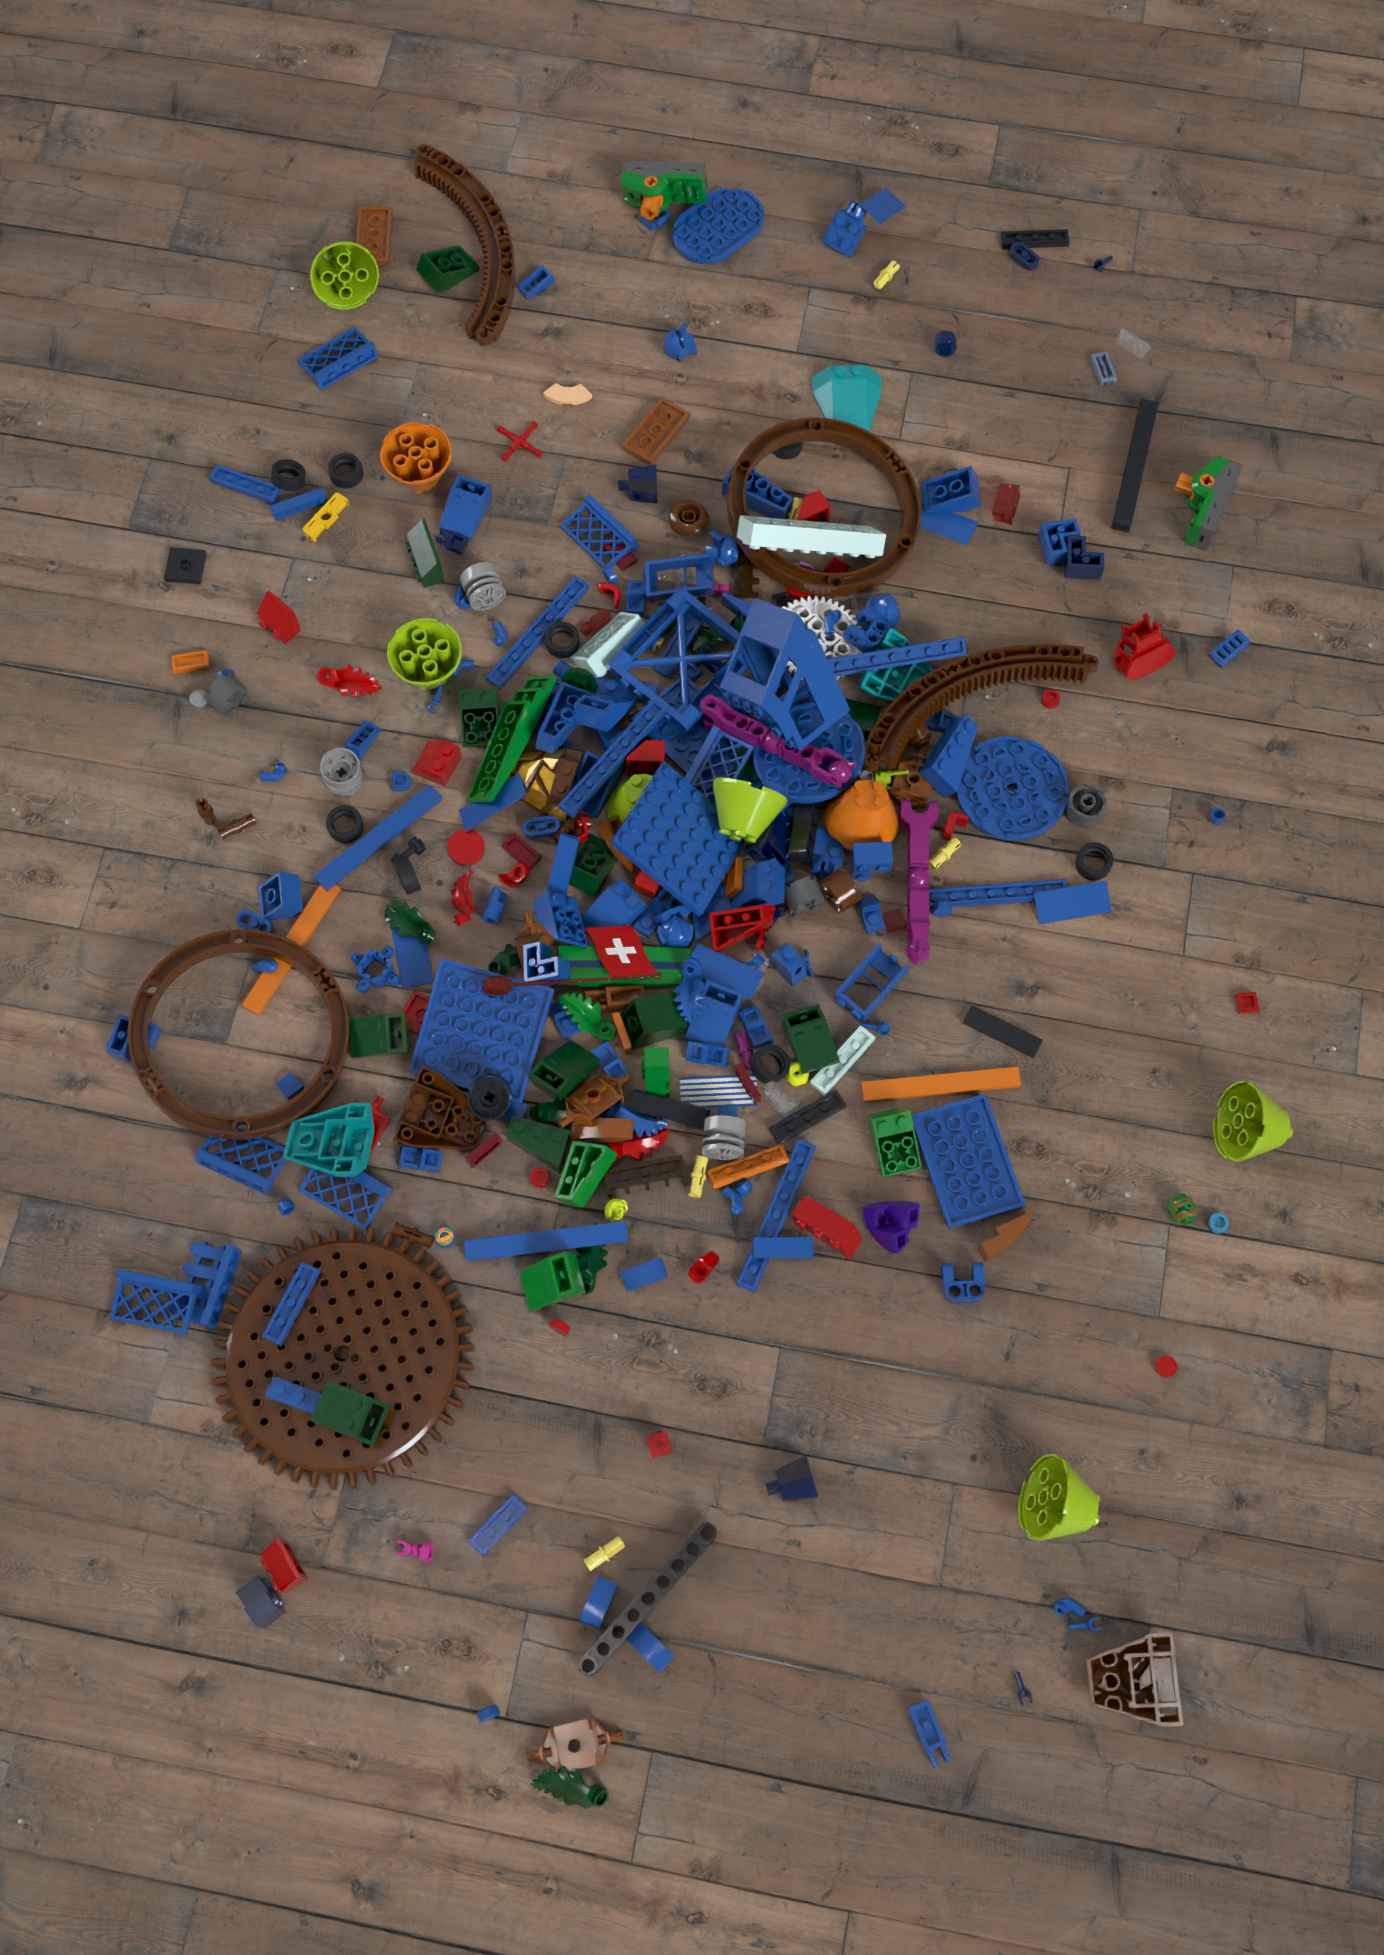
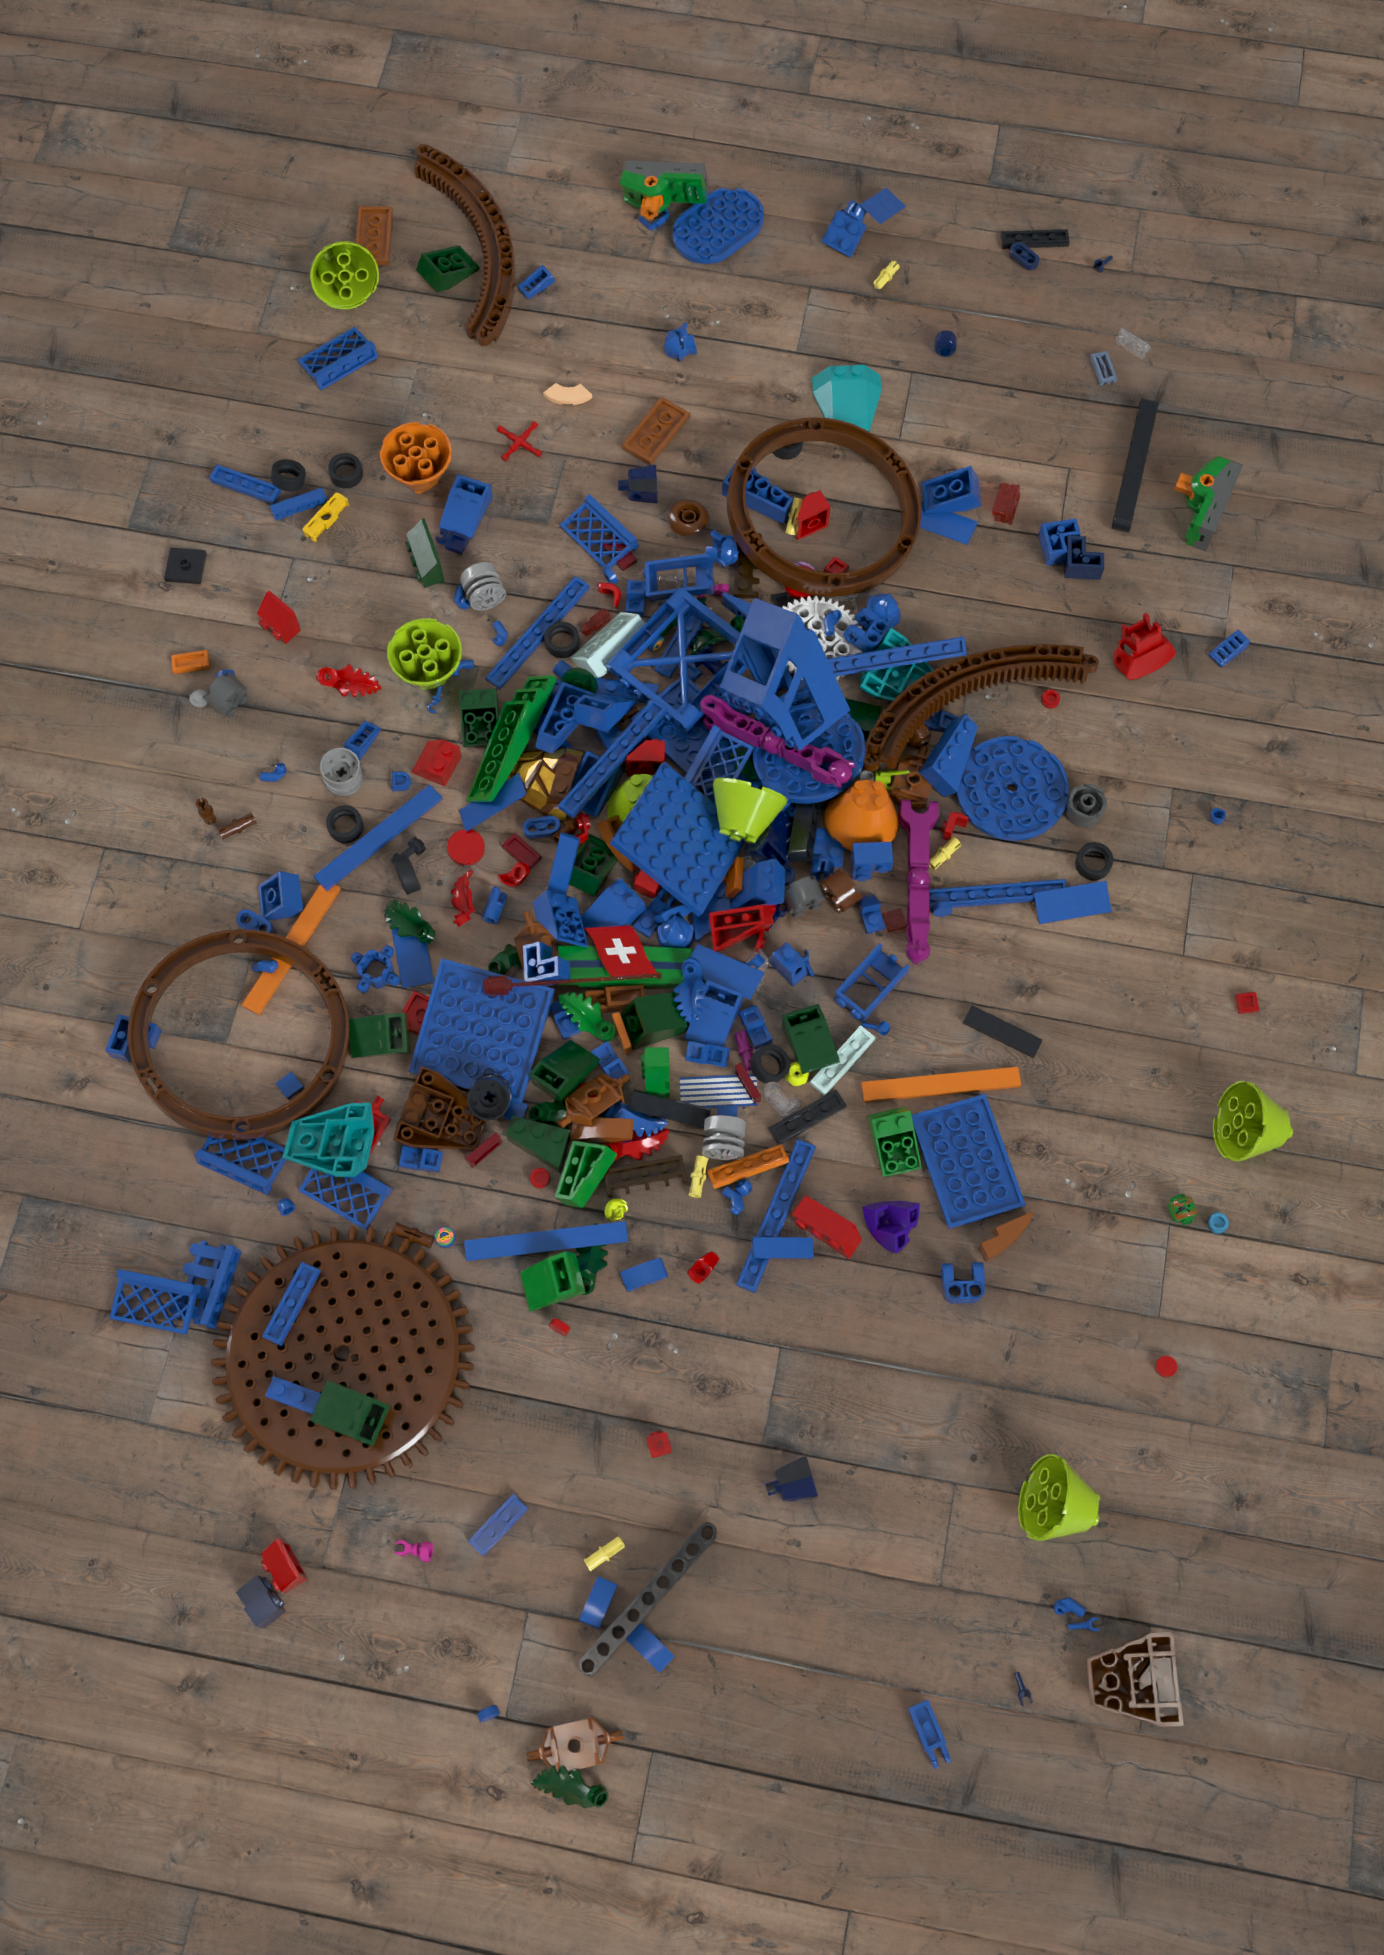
light aqua brick [737,515,886,558] -> none

